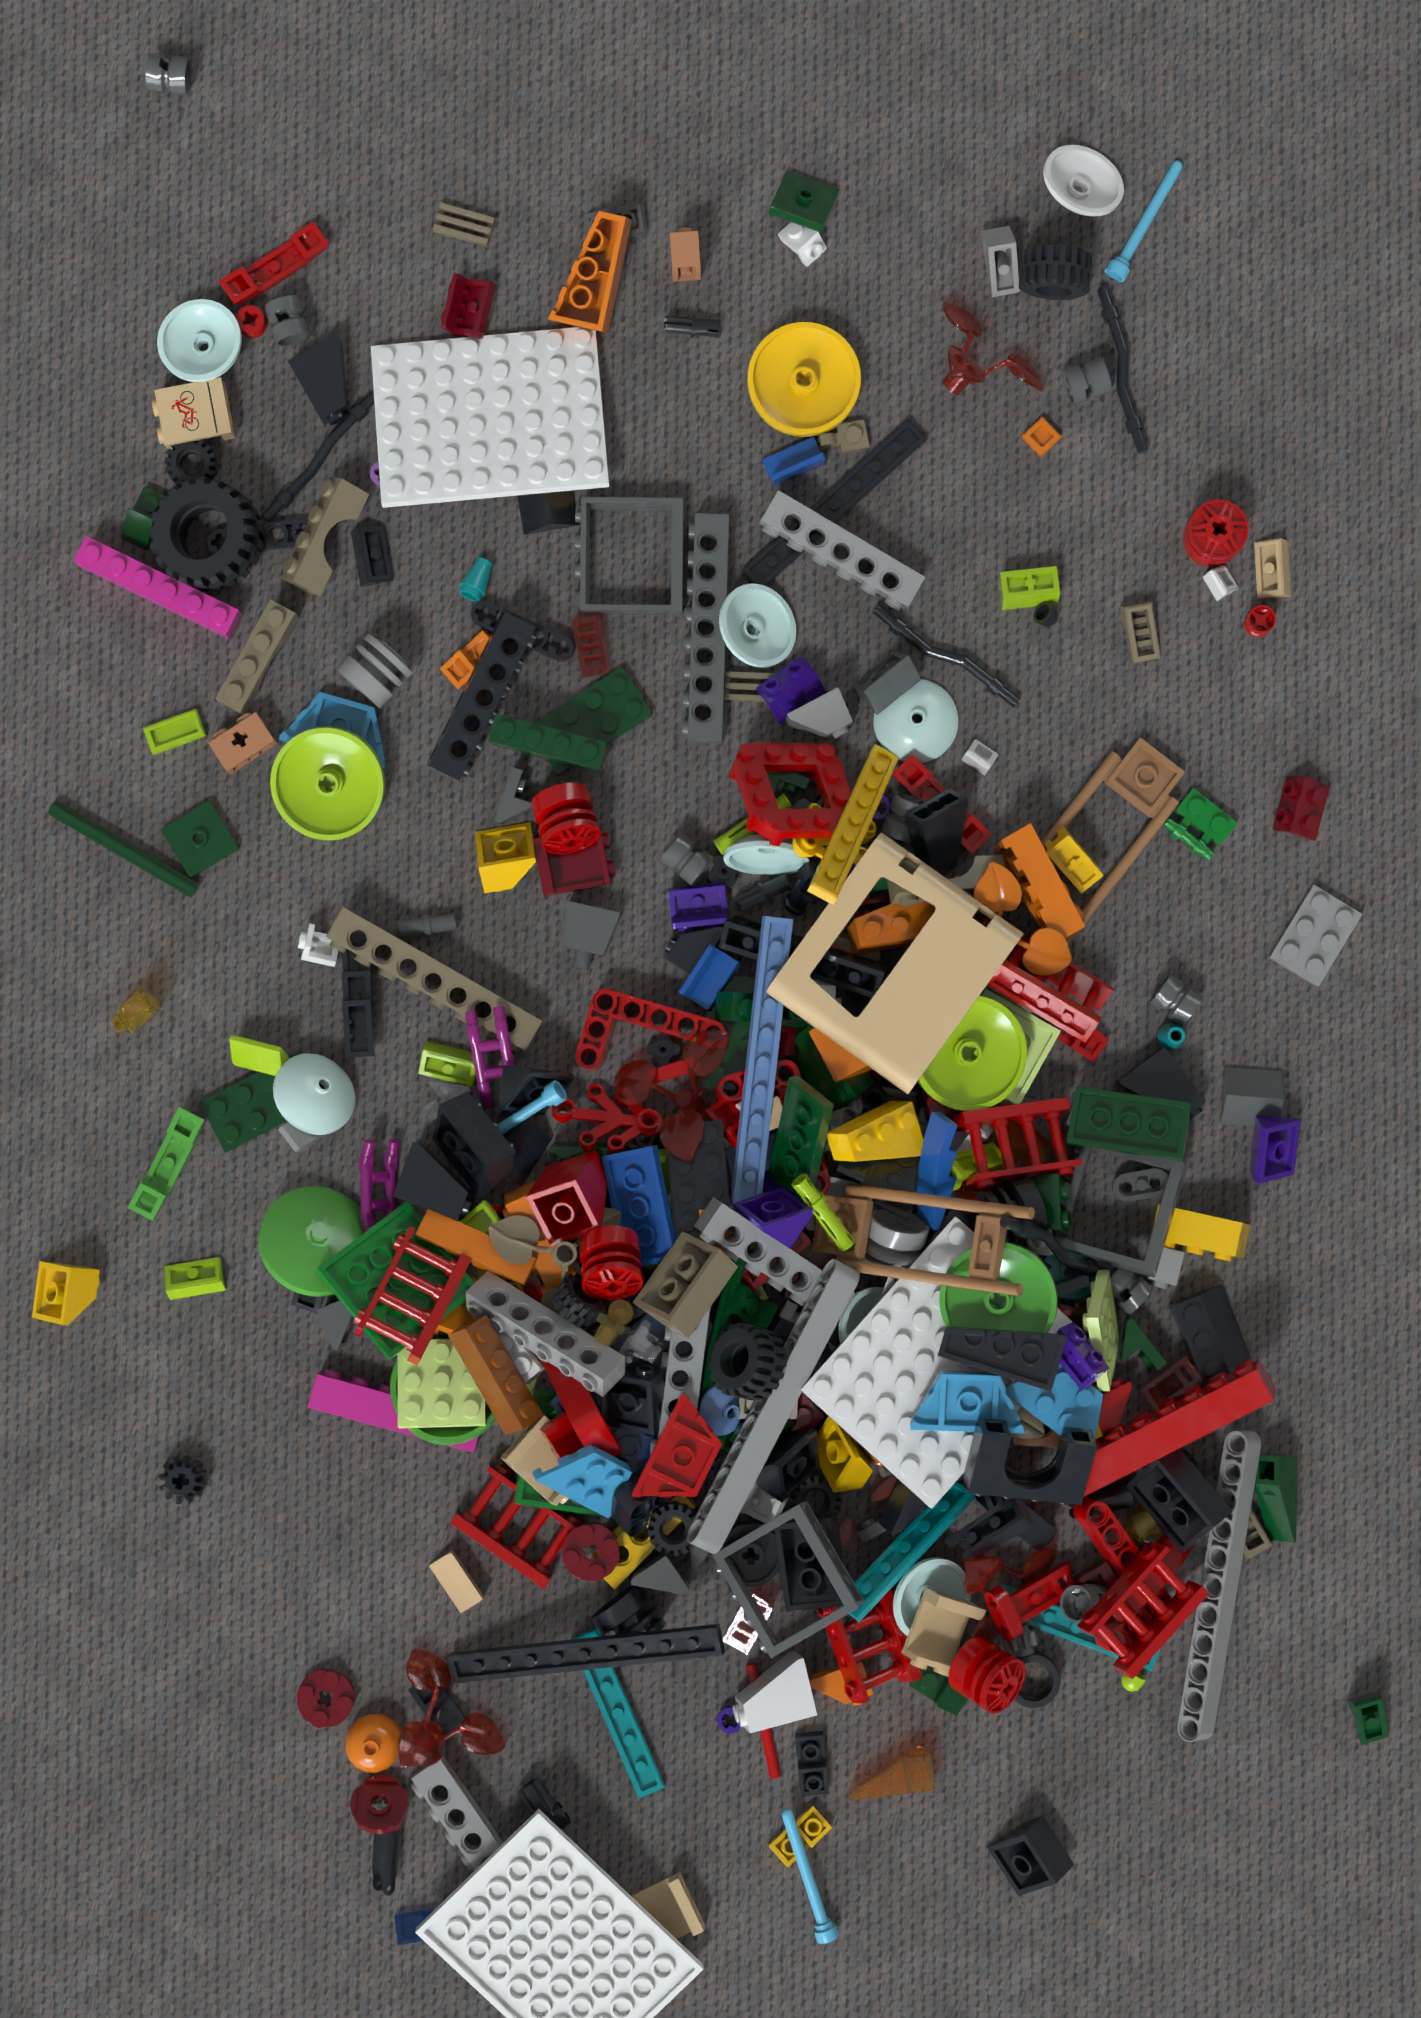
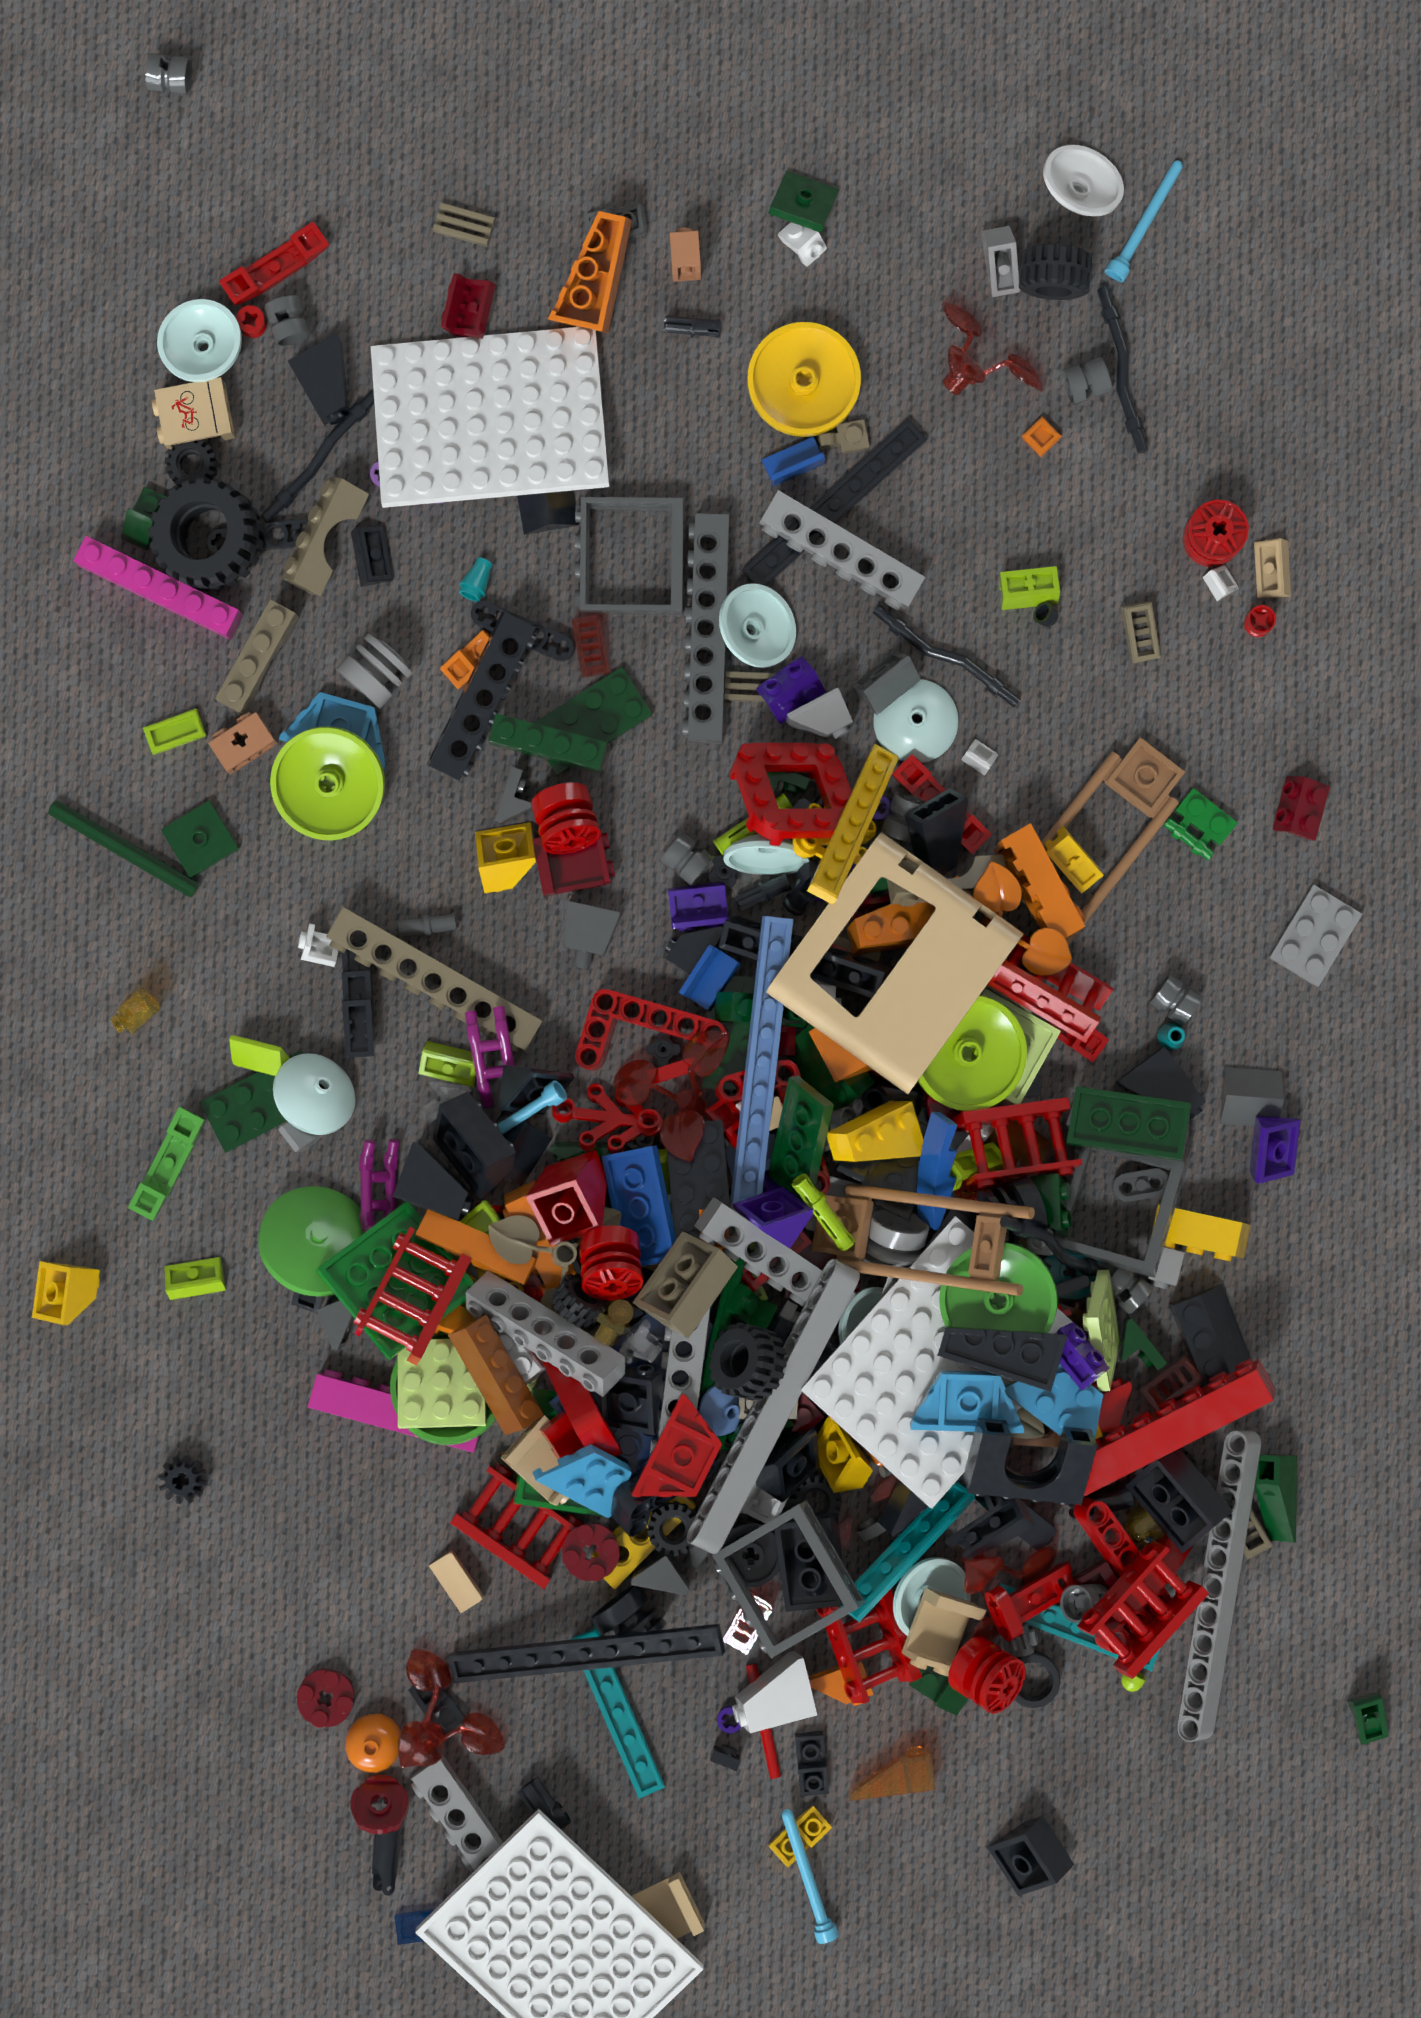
none -> black plate [710,1744,741,1772]

